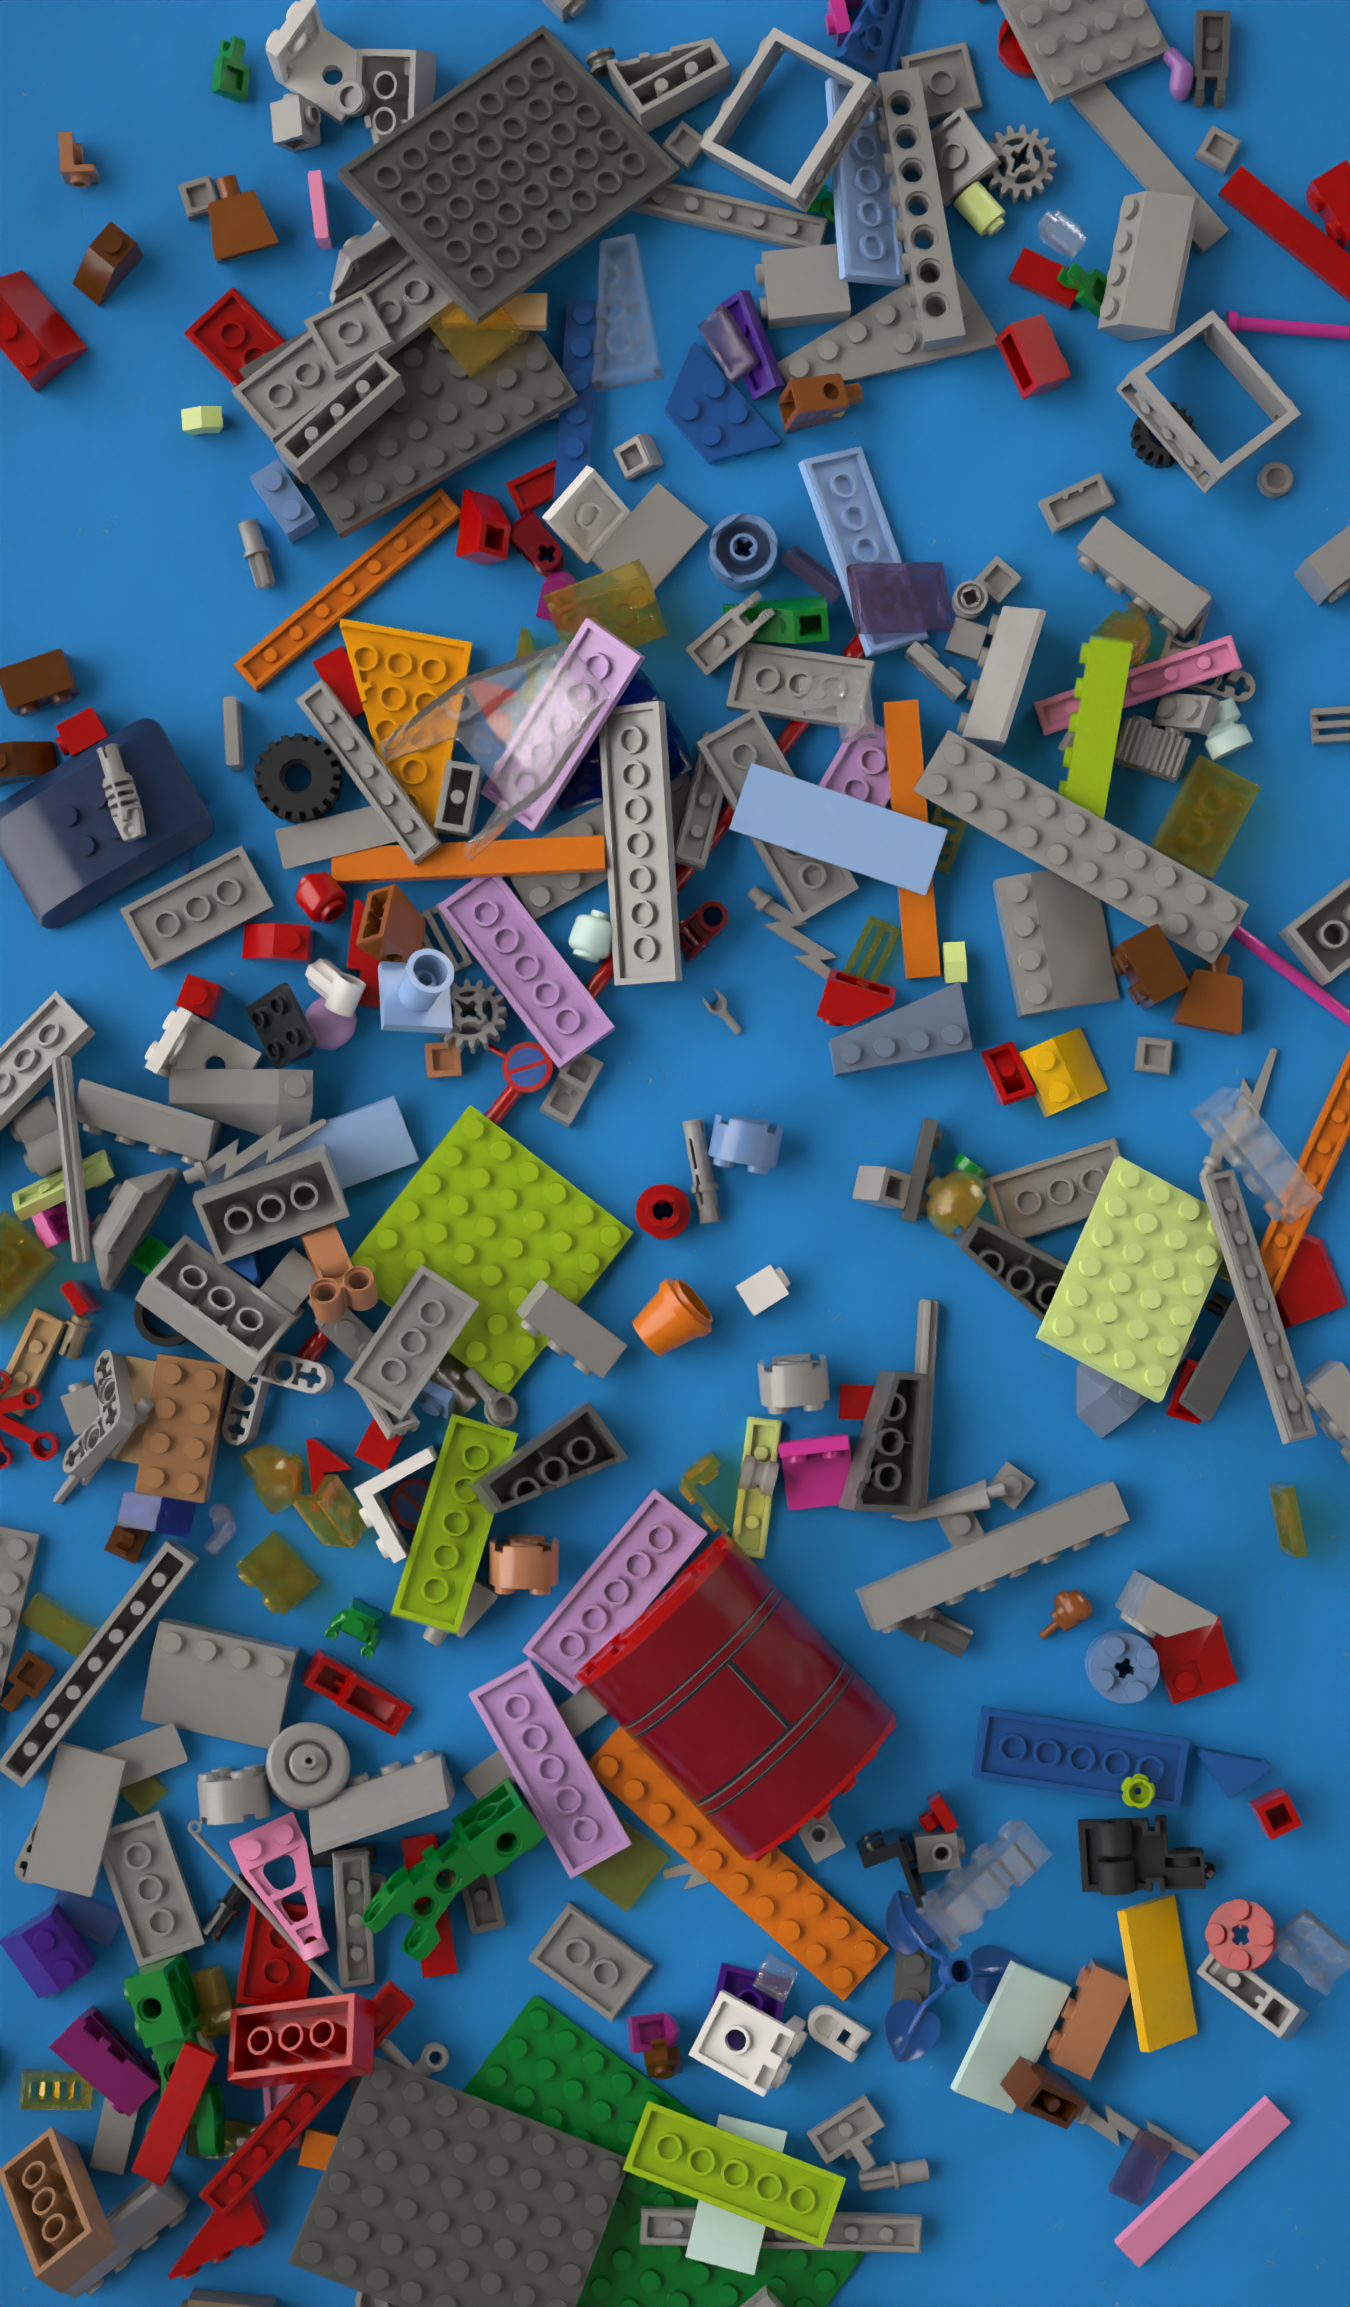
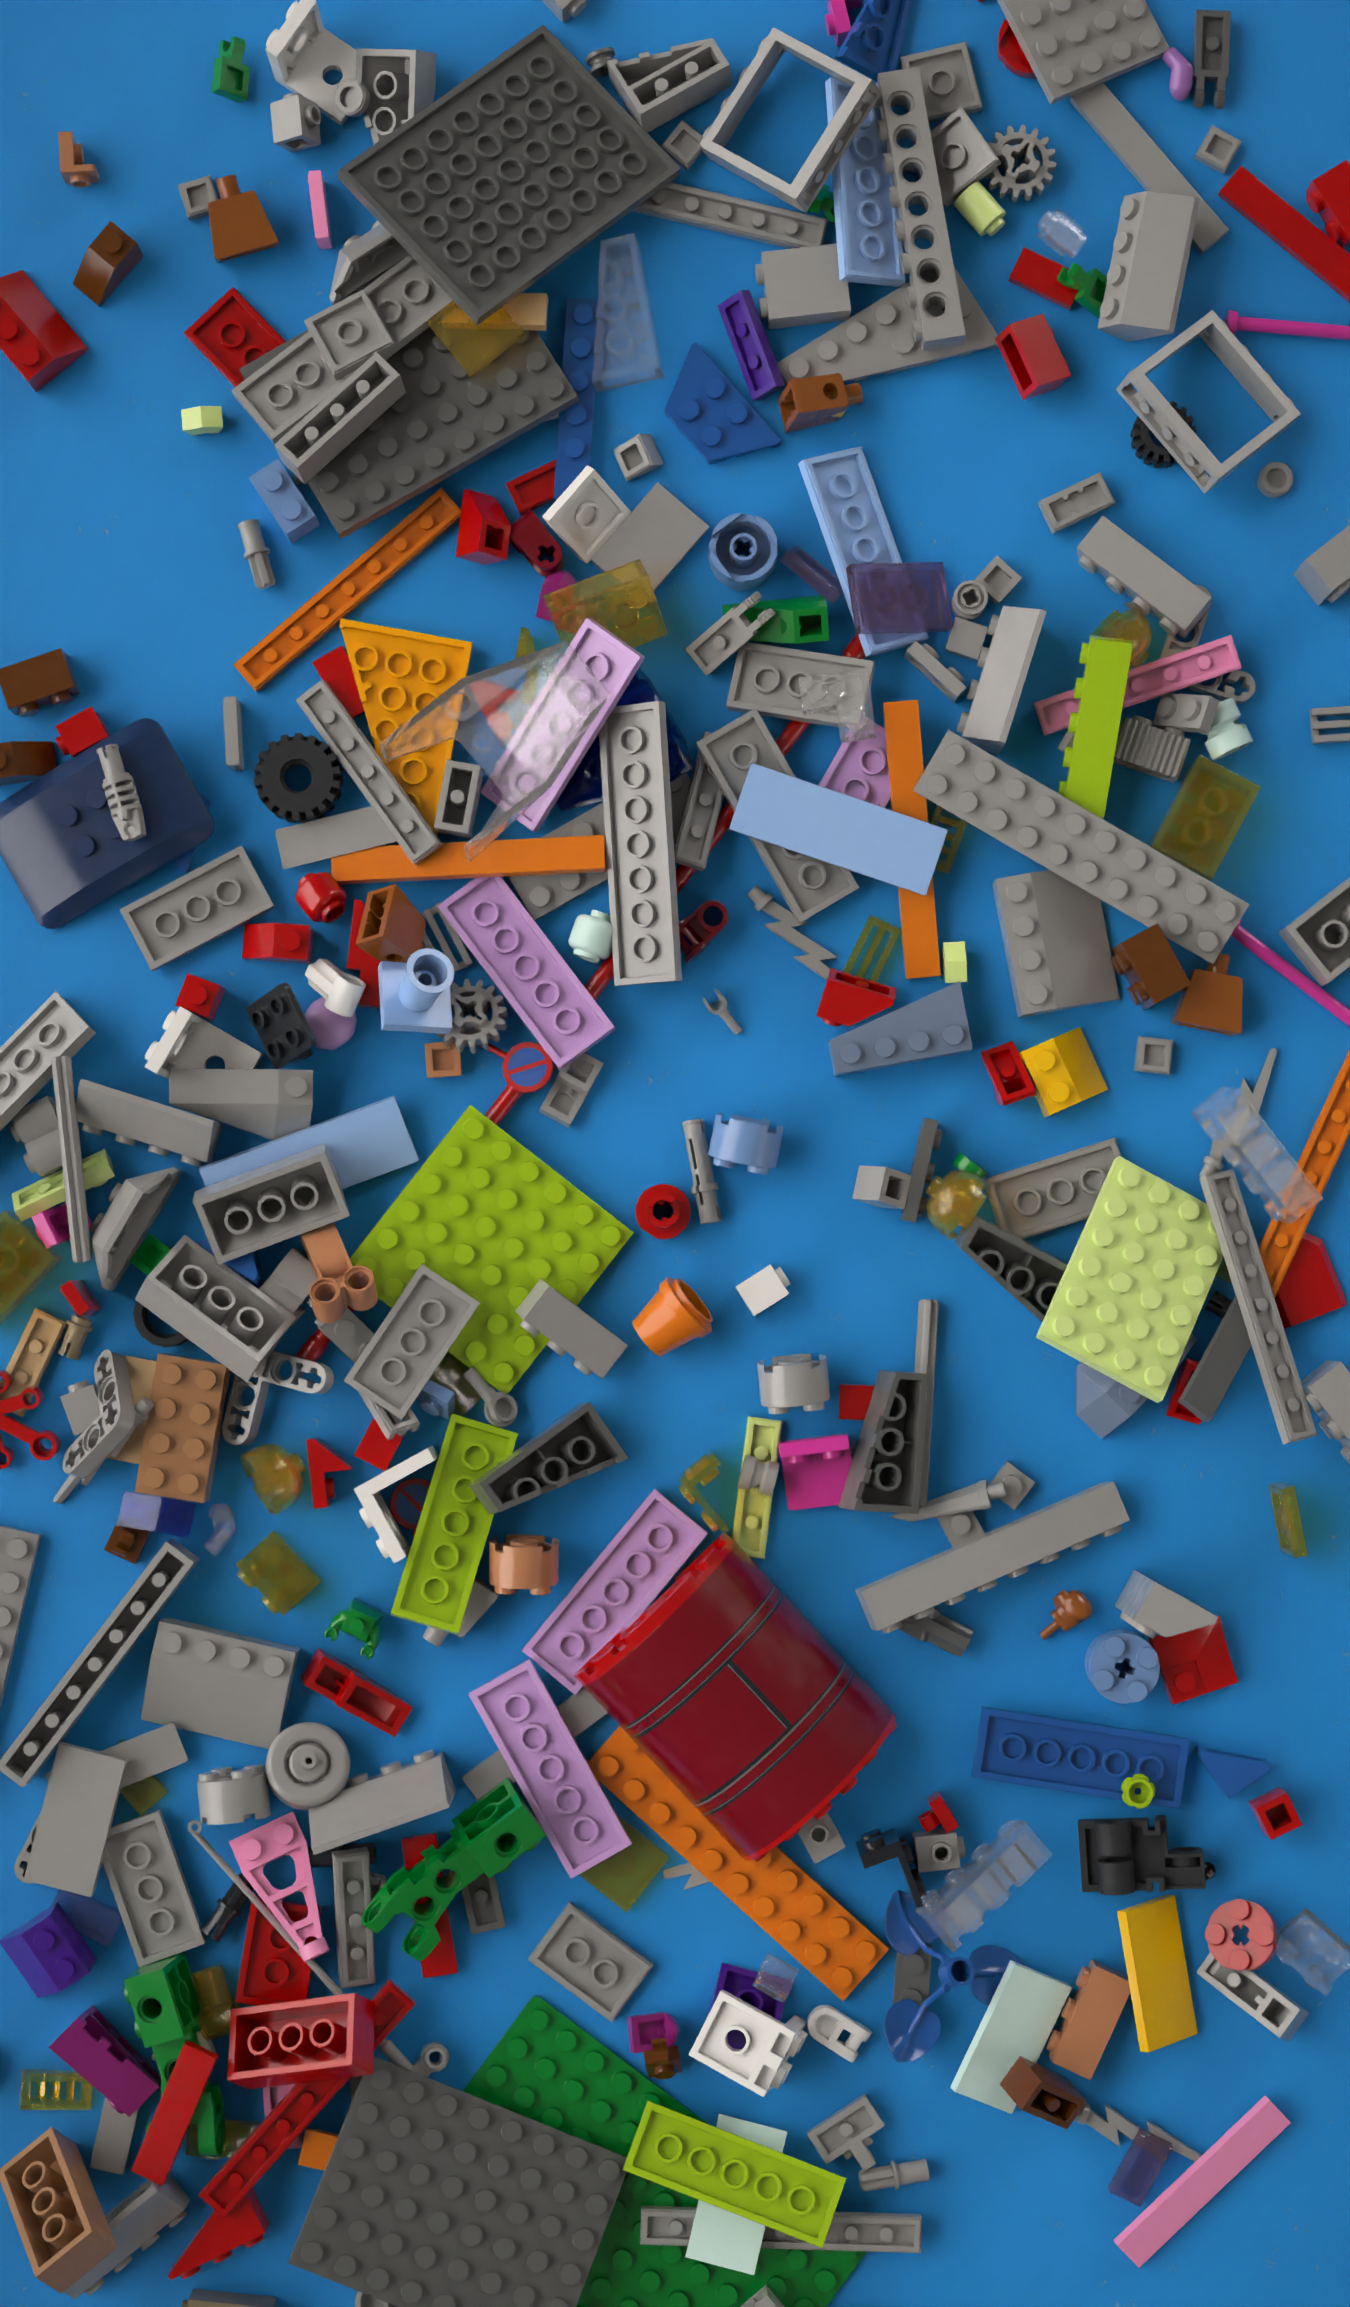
reddish brown plate [0,1649,58,1713] -> none
clear yellow slope [20,1591,98,1658] -> none
light grey piece [183,1119,327,1184] -> none
clear yellow panel [291,1474,367,1548] -> none
clear purple tile [697,305,760,383] -> none

